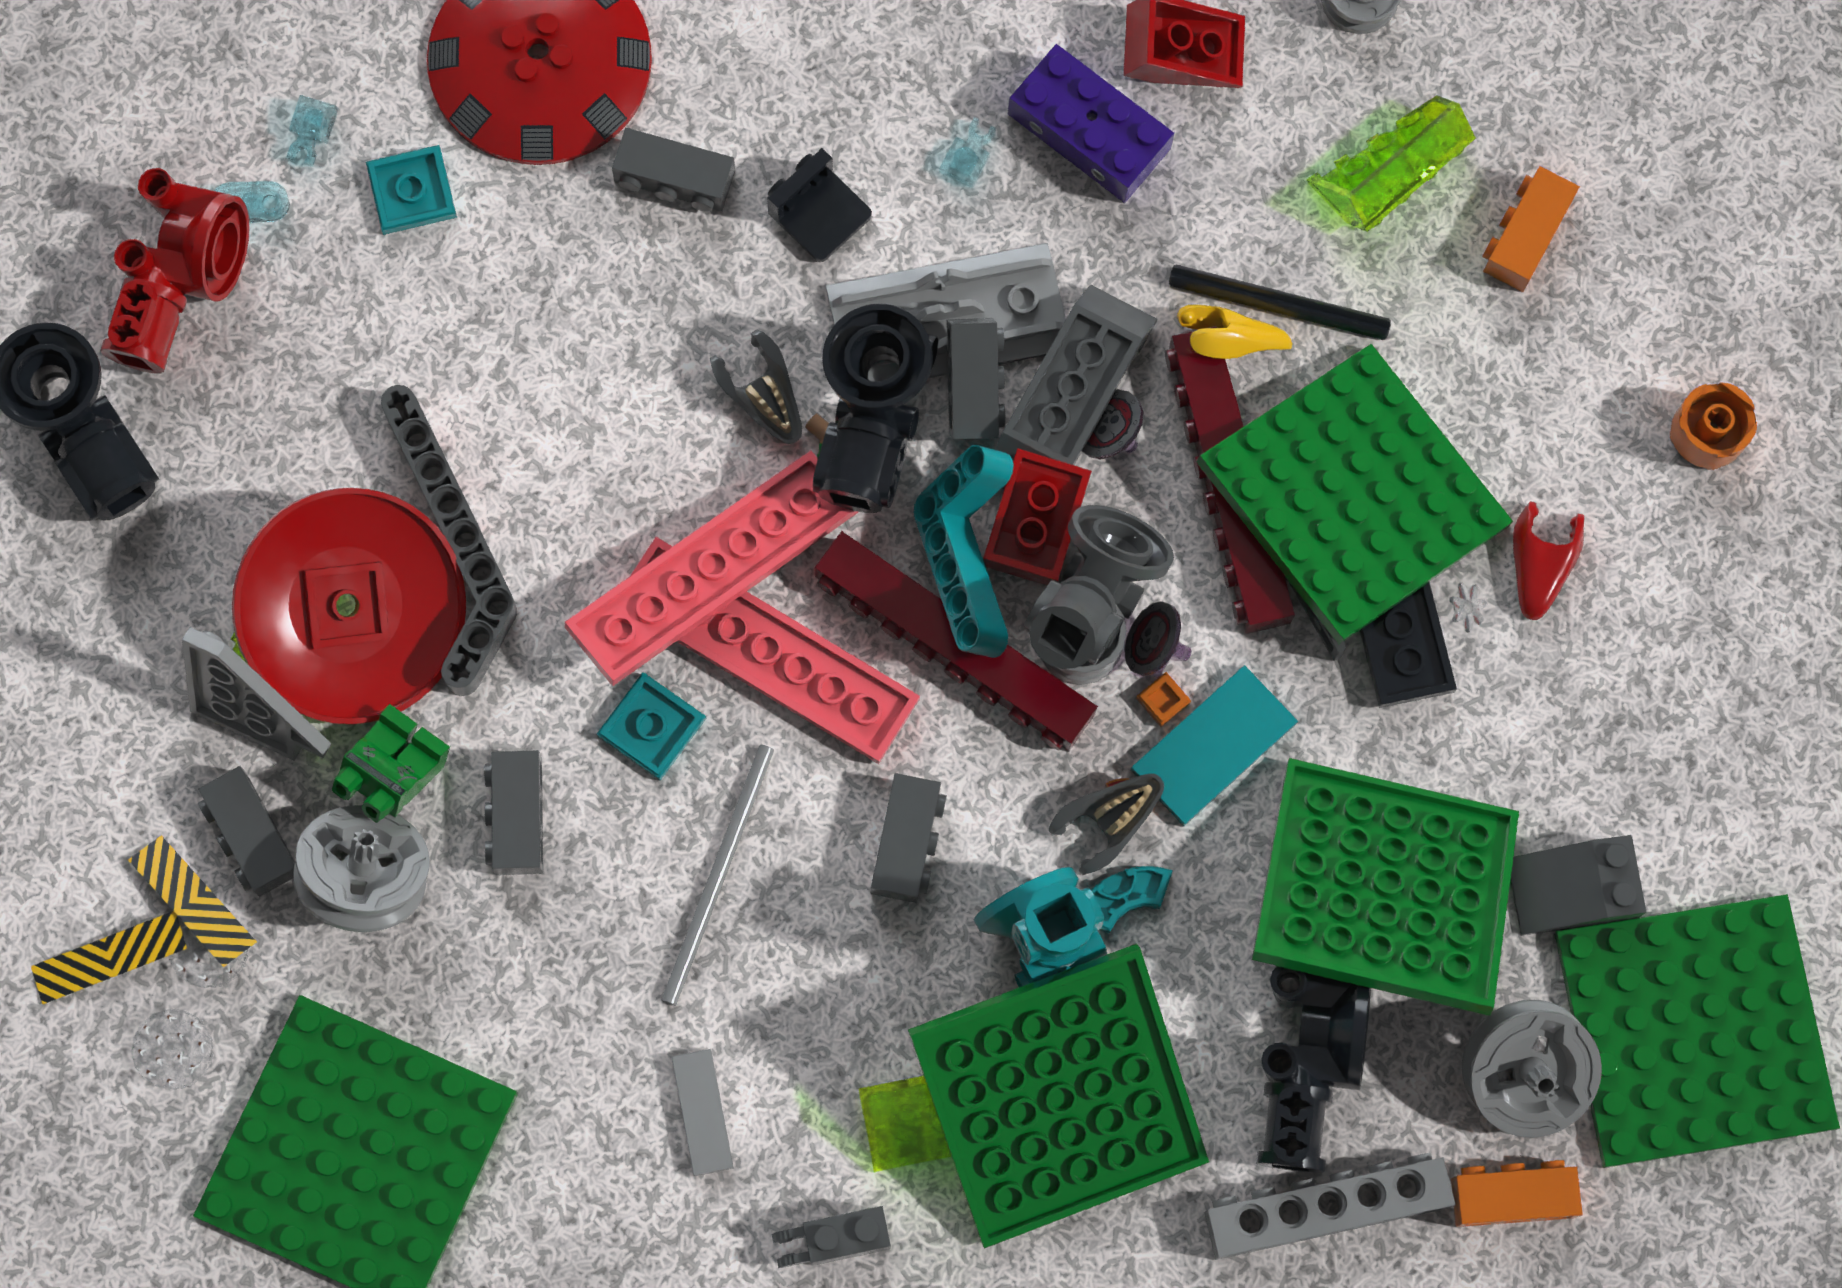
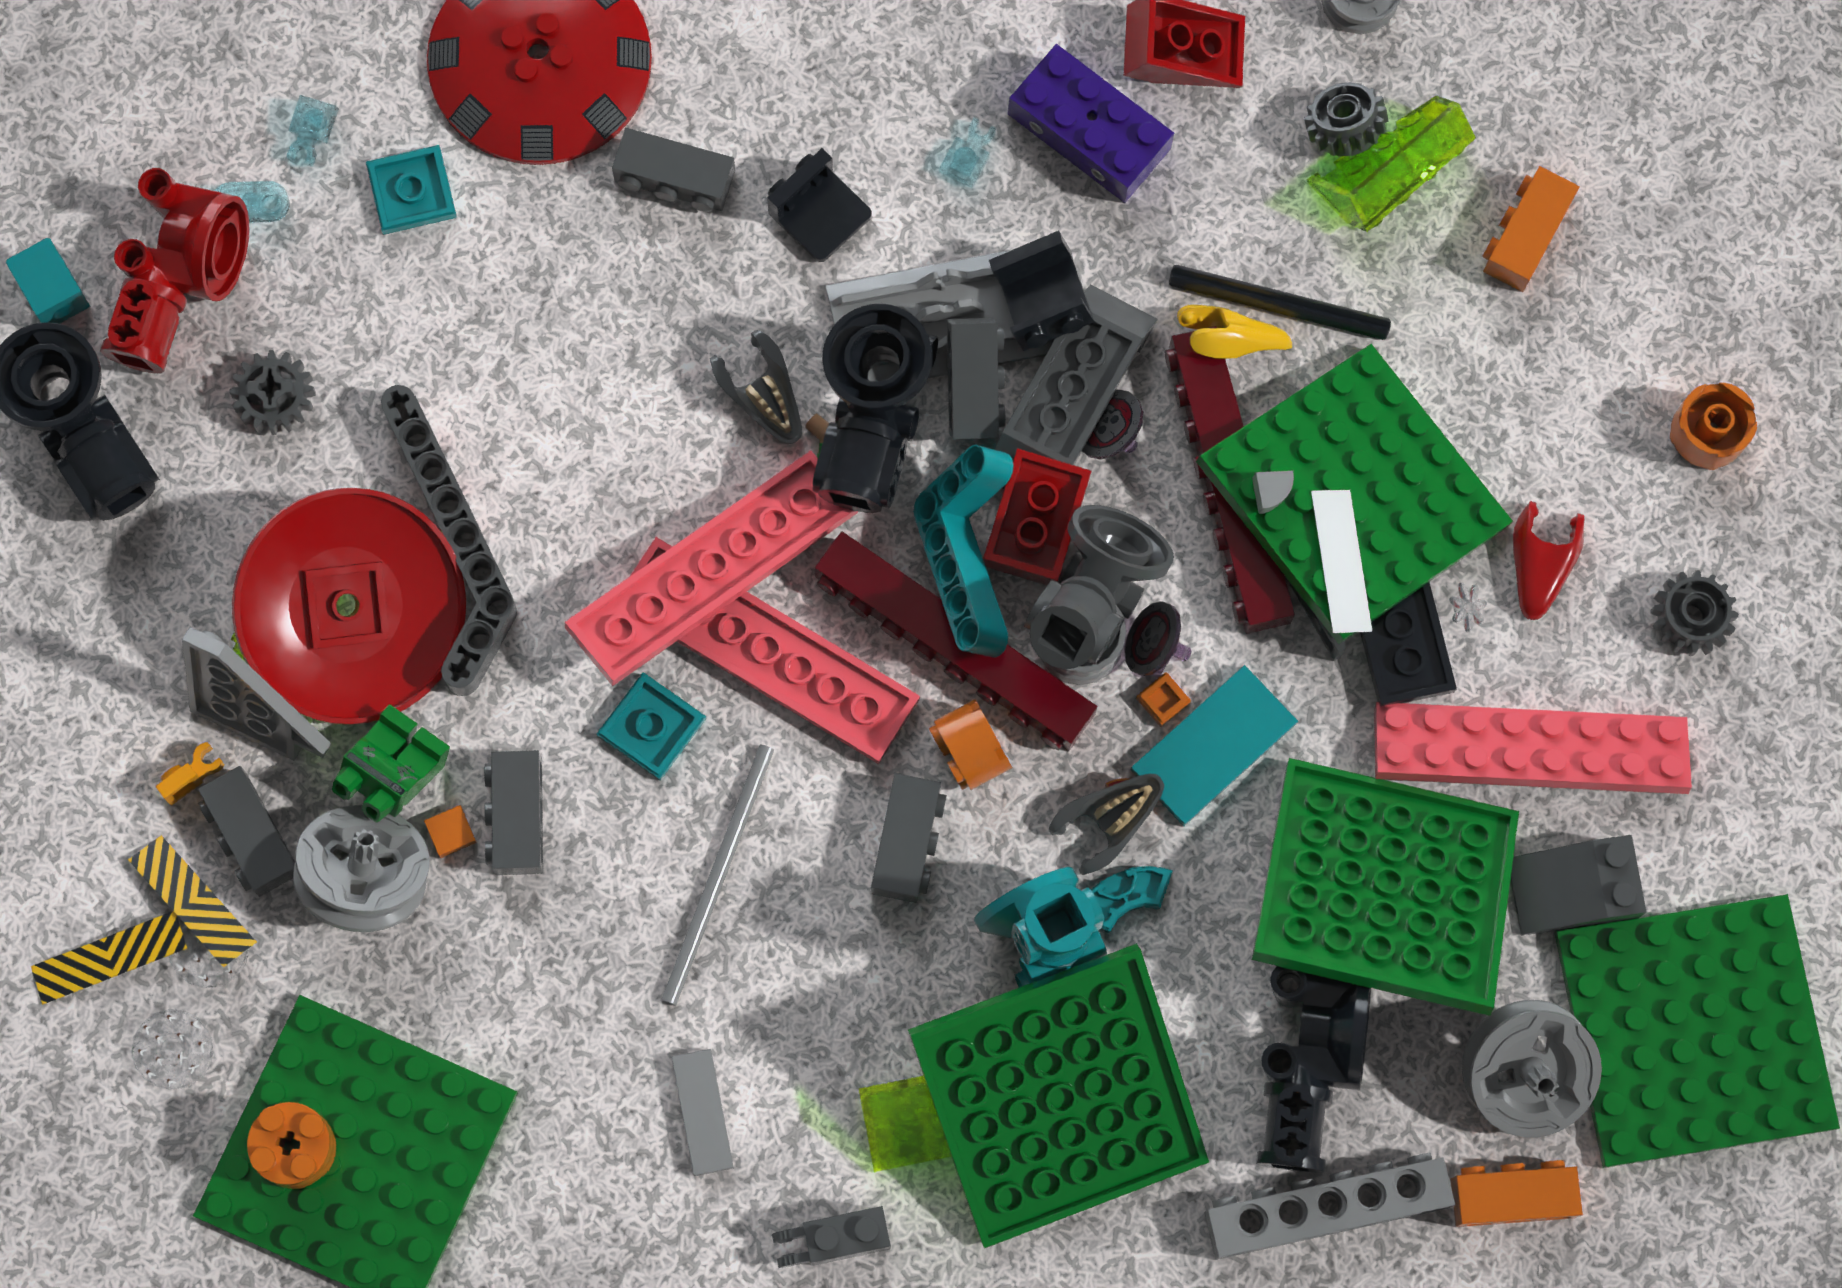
none -> teal piece [6,238,91,324]
none -> light orange plate [155,742,225,806]
none -> dark grey gear [229,350,316,435]
none -> orange brick [247,1102,336,1189]
none -> orange tile [424,805,477,858]
none -> orange brick [929,699,1012,790]
none -> black panel [989,230,1094,351]
none -> light grey tile [1252,471,1294,514]
none -> dark grey gear [1304,82,1389,156]
none -> white sticker [1311,490,1372,633]
none -> coral plate [1374,702,1692,794]
none -> dark grey gear [1650,570,1739,656]

